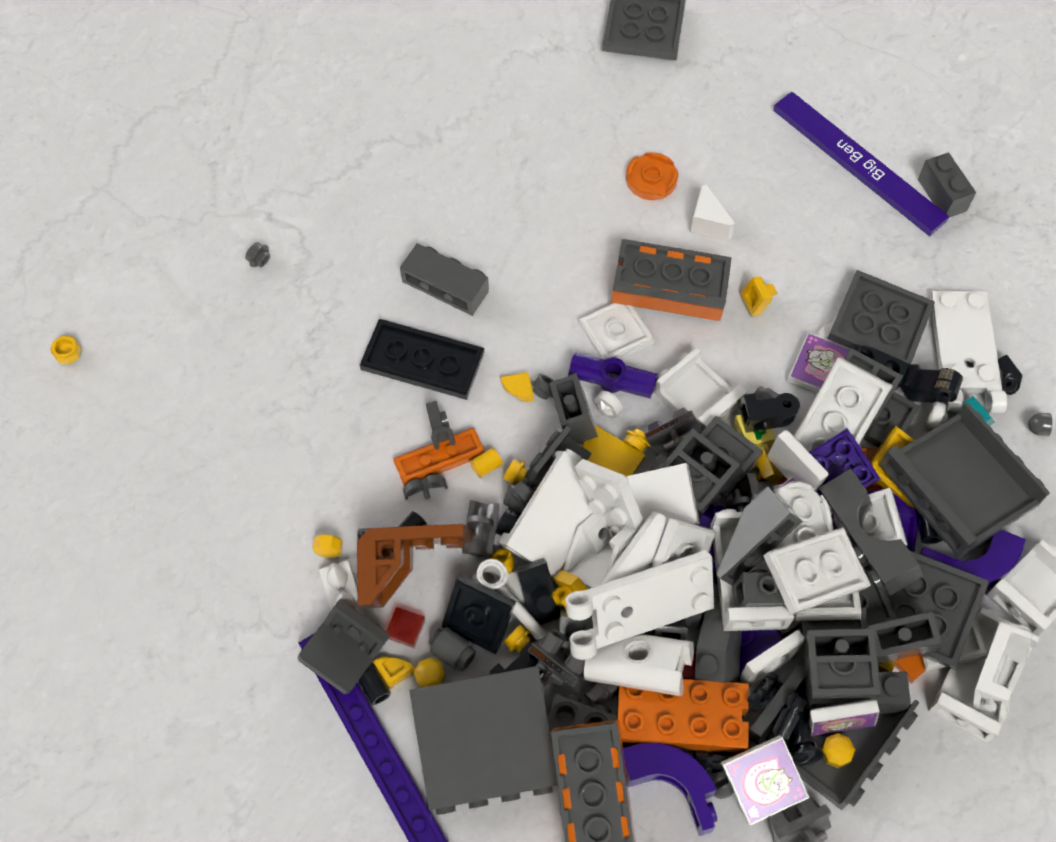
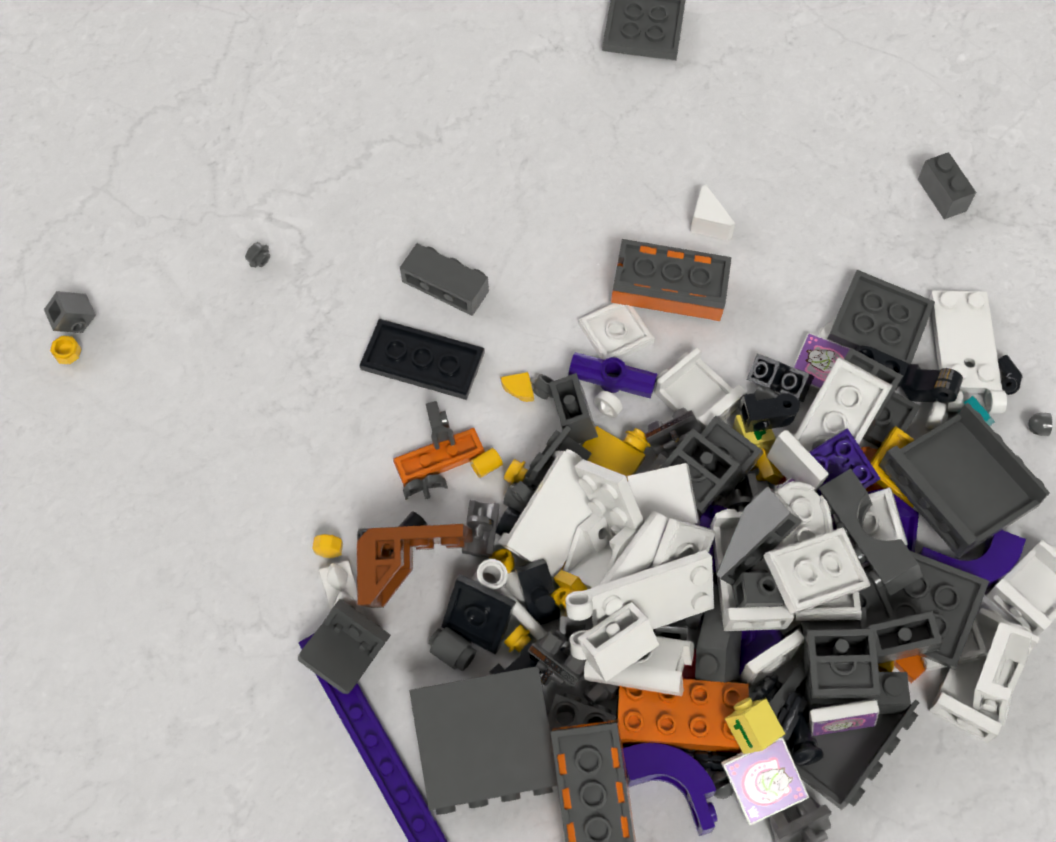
black hinge [359,669,391,705] -> none
yellow tile [373,656,415,689] -> none
clear red plate [386,607,426,649] -> none
yellow tile [414,658,446,688] -> none
orange tile [626,152,679,200] -> none
yellow tile [740,276,778,316] -> none
dark purple tile [773,92,950,237] -> none
yellow tile [821,733,855,768] -> none
black hinge [918,514,943,544] -> none
none -> dark grey brick [44,291,95,333]
none -> white brick [577,602,659,682]
none -> light yellow brick [725,698,785,754]
none -> black slope [746,353,814,402]

